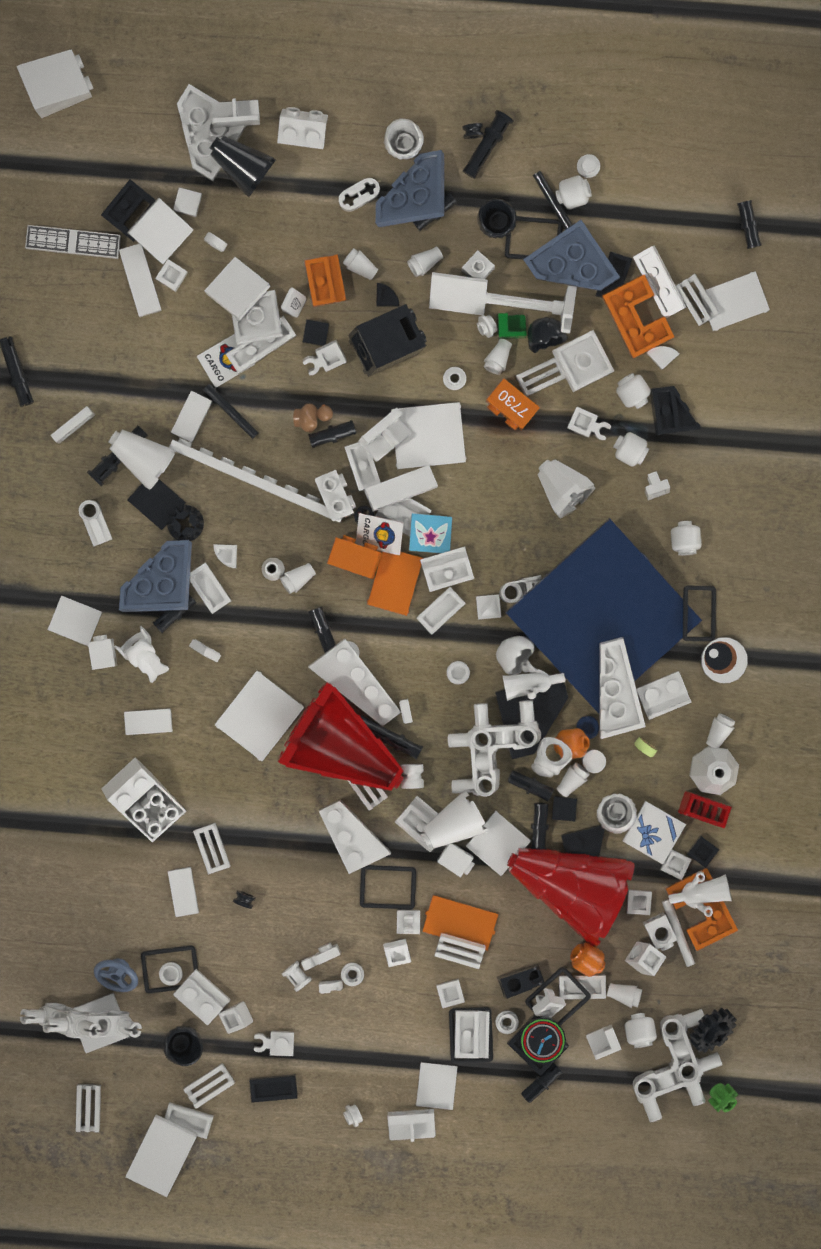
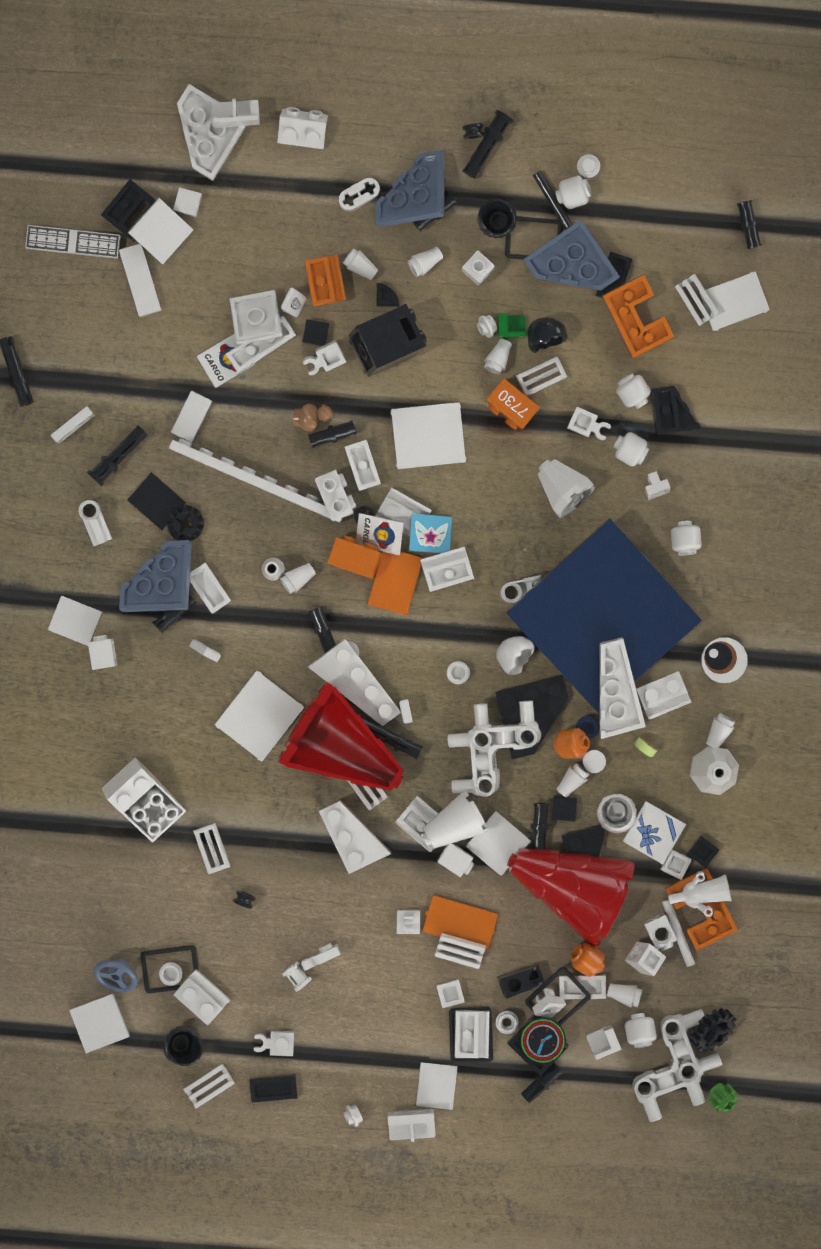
white slope [17,49,94,118] -> none
white pin [20,1003,142,1039] -> none
white tile [76,1084,101,1132] -> none
white cone [108,429,175,490] -> none
white hair [114,626,169,683] -> none
white tile [124,709,173,735] -> none
white tile [126,1115,197,1197] -> none
white tile [155,259,188,292] -> none
white tile [164,1102,214,1139] -> none
white tile [168,867,199,917] -> none
black bar [203,384,259,439] -> none
white tile [204,232,228,252] -> none
white tile [204,257,270,321] -> none
black cone [209,136,276,197] -> none
white tile [214,544,237,568] -> none
white slope [219,1002,253,1034] -> none
white tile [319,980,343,994] -> none
white plate [341,963,364,986] -> none
white panel [358,408,411,462] -> none
black piece [360,865,416,910] -> none
white tile [364,465,438,512] -> none
white hair [383,119,424,160] -> none
white tile [383,939,411,967] -> none
white wheel [400,764,424,789] -> none
white tile [416,587,466,635] -> none
white piece [429,272,577,333] -> none
white plate [443,367,466,390] -> none
white tile [476,594,501,620] -> none
white piece [502,660,565,701] -> none
black axle [508,770,554,802] -> none
white hair [531,737,573,778] -> none
white tile [552,330,614,392] -> none
white tile [626,889,652,915] -> none
white tile [633,245,686,318] -> none
white tile [647,346,679,370] -> none
red slope [678,791,732,829] -> none
black piece [683,585,716,641] -> none

